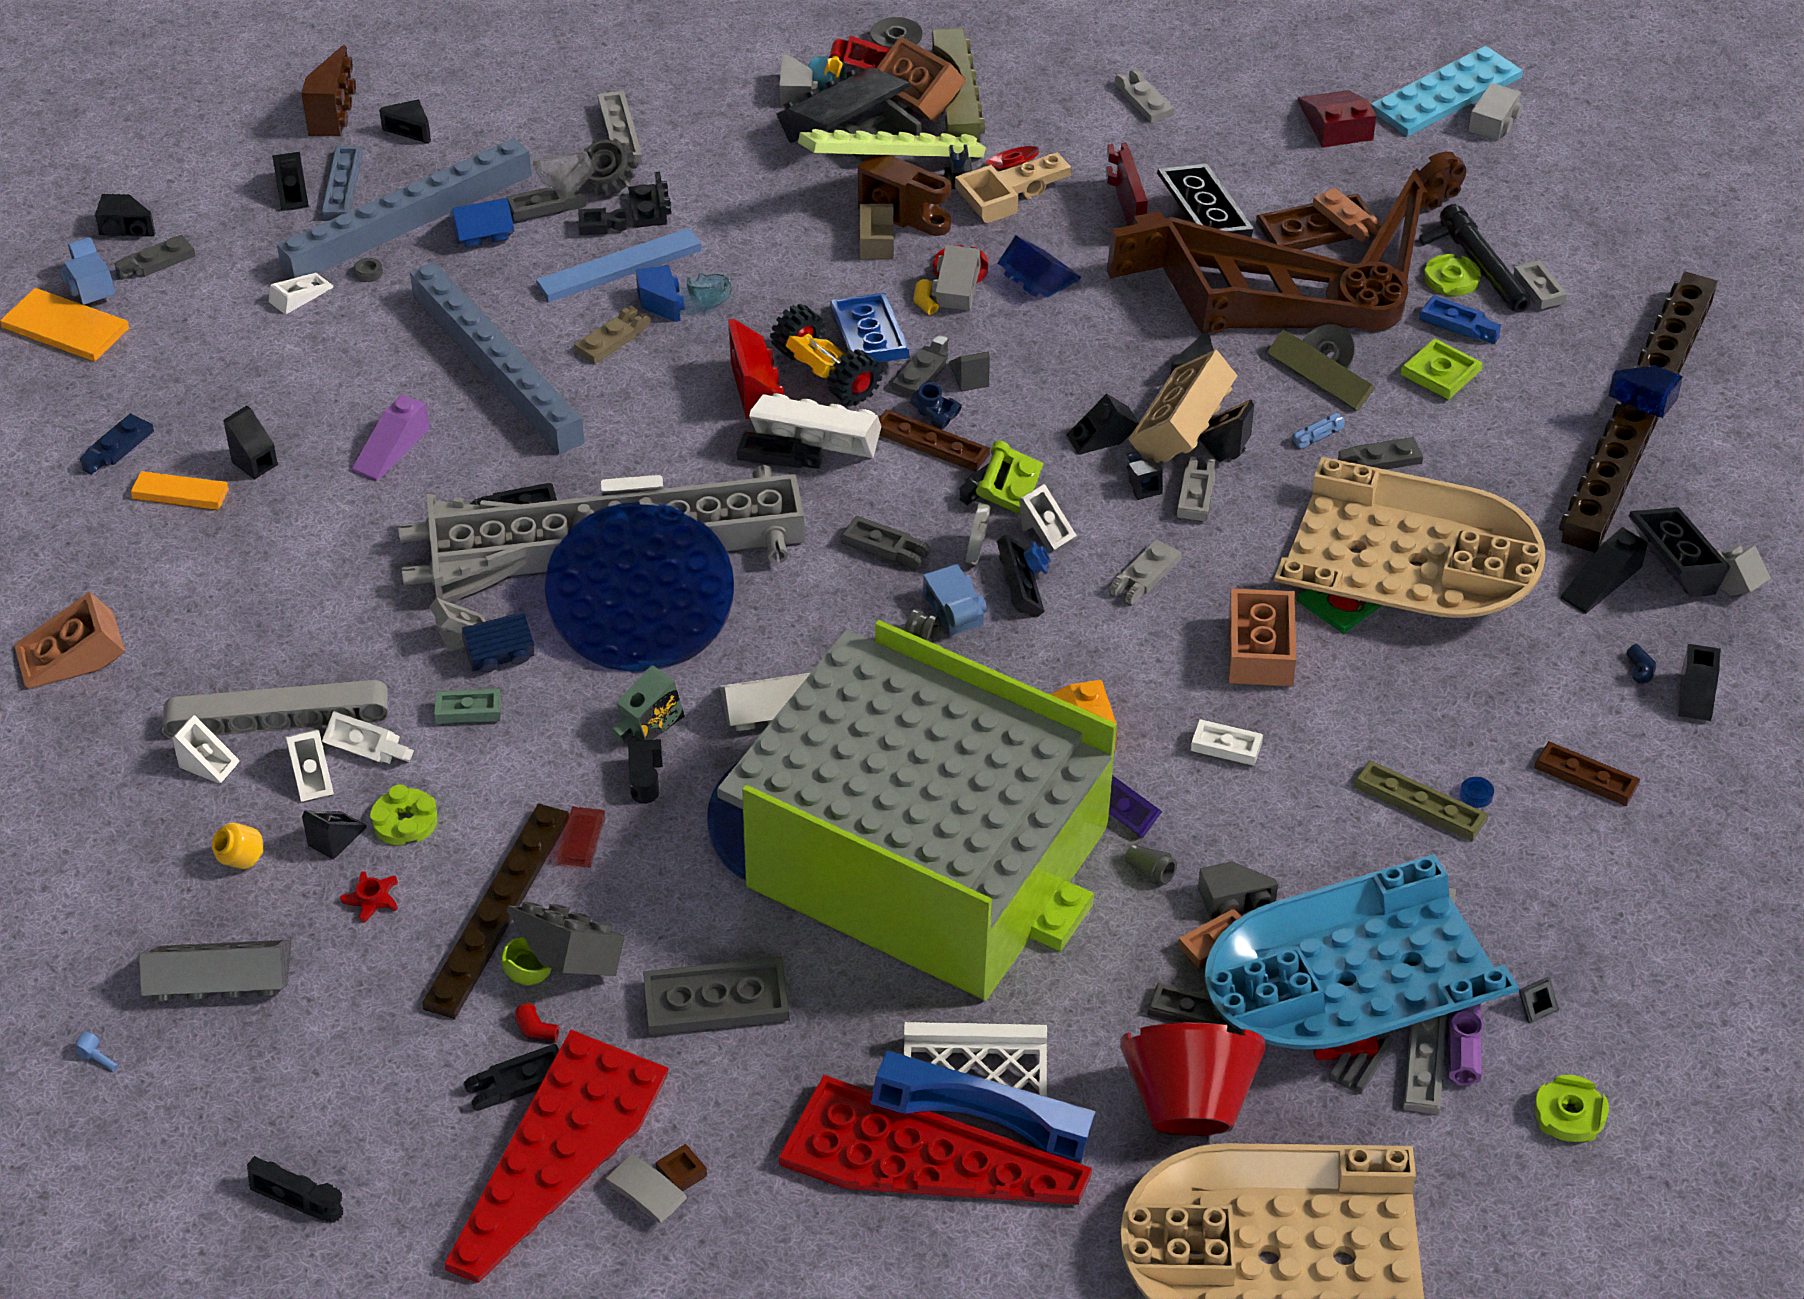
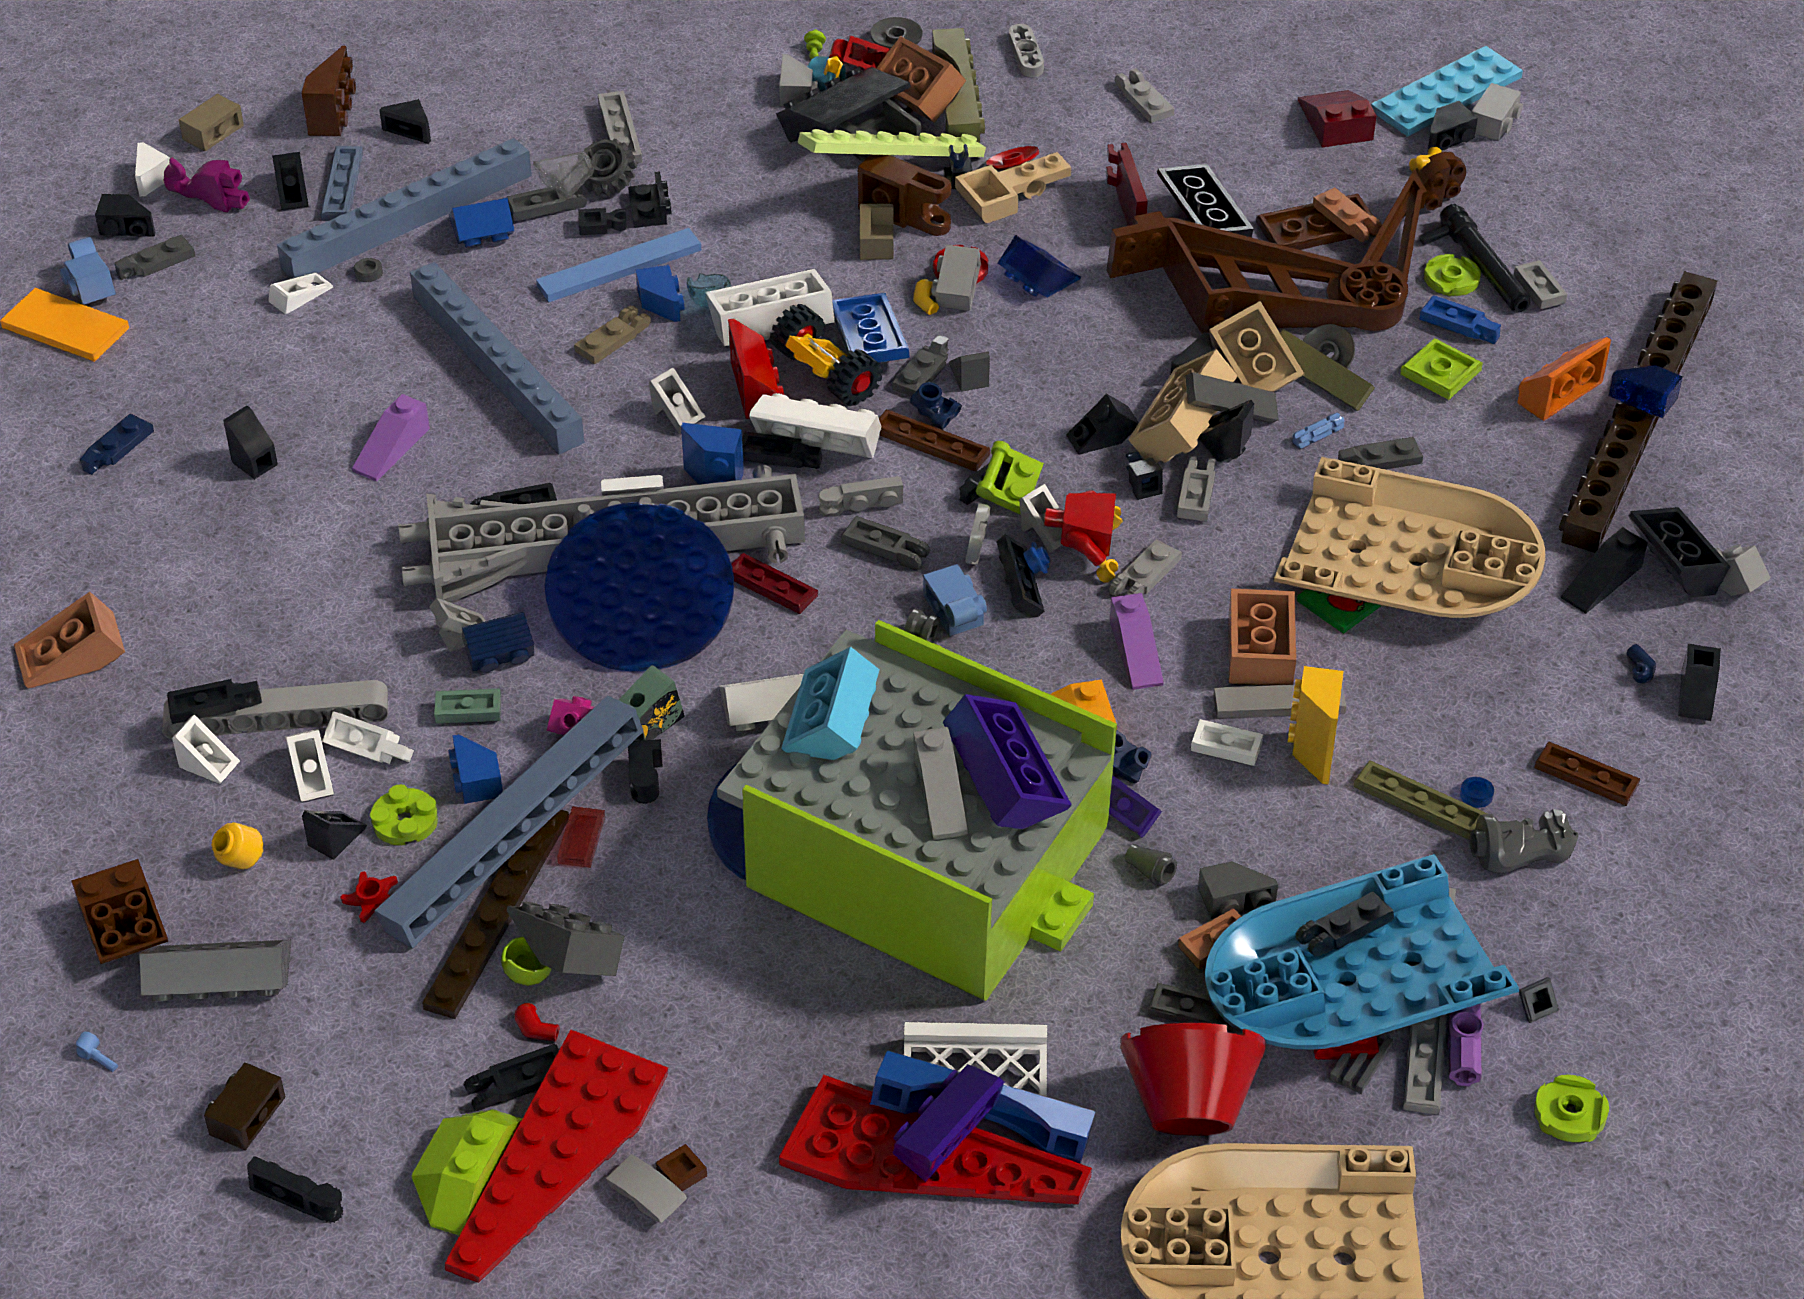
light orange tile [131,471,229,510] -> none
dark grey plate [643,957,790,1035] -> none
none -> reddish brown slope [71,859,169,964]
none -> white slope [135,142,170,197]
none -> magenta hips [163,157,250,213]
none -> black hinge [167,679,262,724]
none -> dark tan panel [178,93,244,151]
none -> dark brown brick [204,1062,286,1151]
none -> sand blue brick [375,695,644,949]
none -> lime wedge [411,1109,523,1236]
none -> blue slope [448,734,503,804]
none -> dark pink brick [546,696,594,736]
none -> light grey slope [648,368,706,434]
none -> blue slope [681,423,744,485]
none -> white slope [705,269,834,346]
none -> dark red tile [724,553,818,614]
none -> medium azure slope [781,647,880,760]
none -> lime hair [804,29,826,59]
none -> light grey hinge [818,476,903,517]
none -> dark purple slope [893,1064,1005,1182]
none -> light grey slope [914,727,968,840]
none -> dark purple slope [943,694,1072,829]
none -> light grey beam [1009,24,1044,77]
none -> red torso [1044,490,1123,583]
none -> medium lavender slope [1110,593,1164,690]
none -> dark blue hips [1113,730,1152,783]
none -> dark grey tile [1185,372,1279,423]
none -> tan slope [1209,301,1304,392]
none -> light grey tile [1213,684,1346,719]
none -> yellow slope [1287,666,1344,784]
none -> black hinge [1295,891,1394,957]
none -> yellow arm [1409,147,1441,172]
none -> black slope [1427,101,1478,151]
none -> dark grey animal [1470,809,1578,874]
none -> orange slope [1517,337,1611,421]

